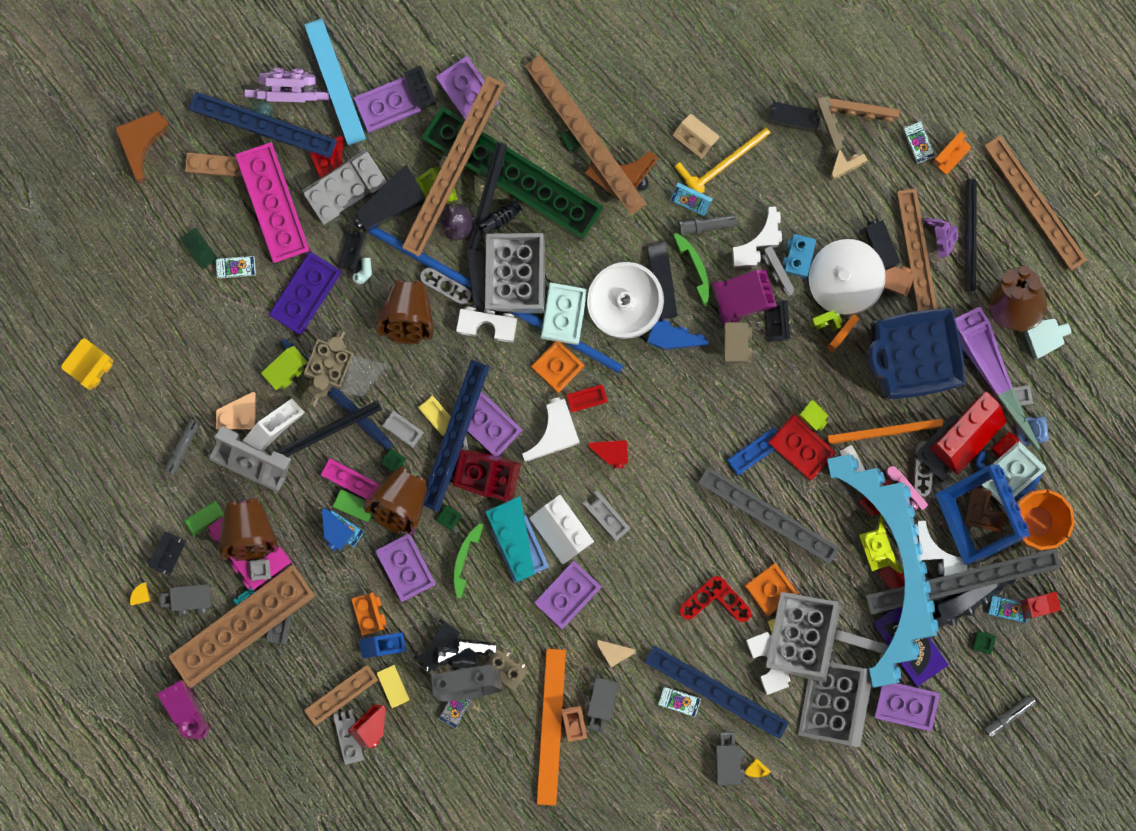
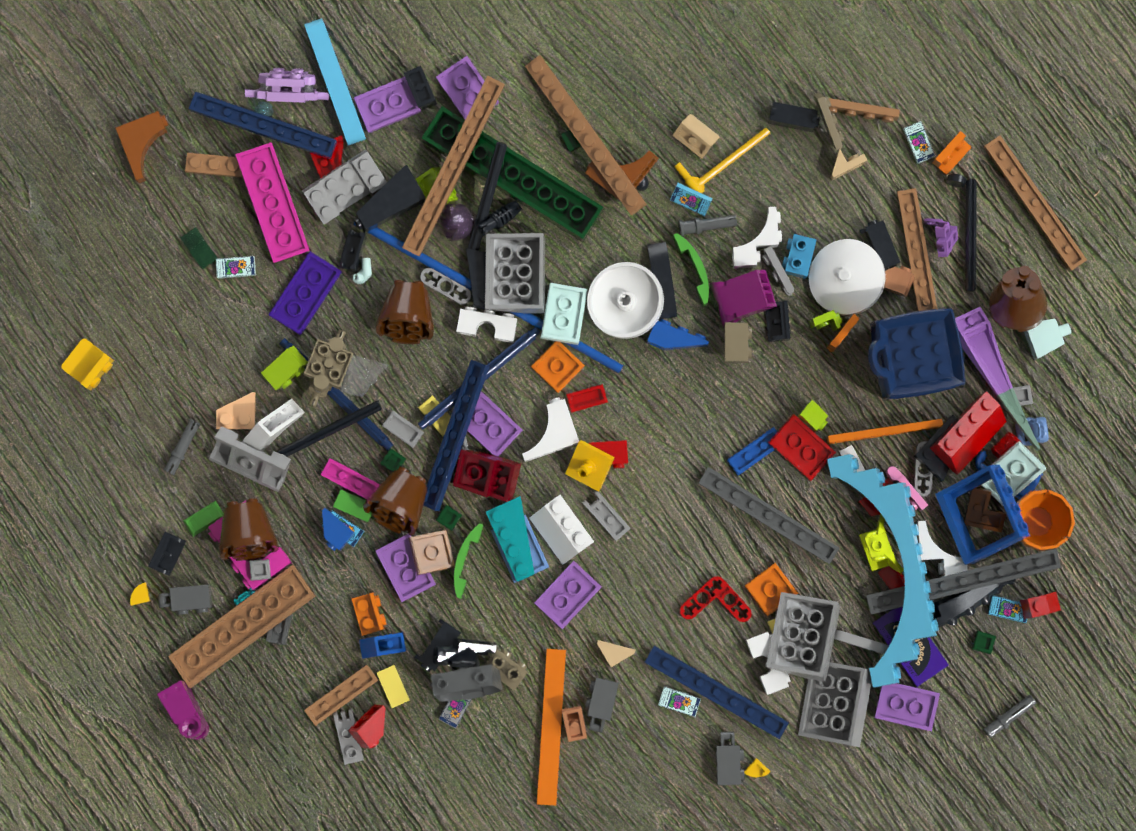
none -> tile [408,530,455,575]
none -> dark blue piece [417,327,540,430]
none -> yellow tile [565,440,615,492]
none -> black tile [946,174,966,187]

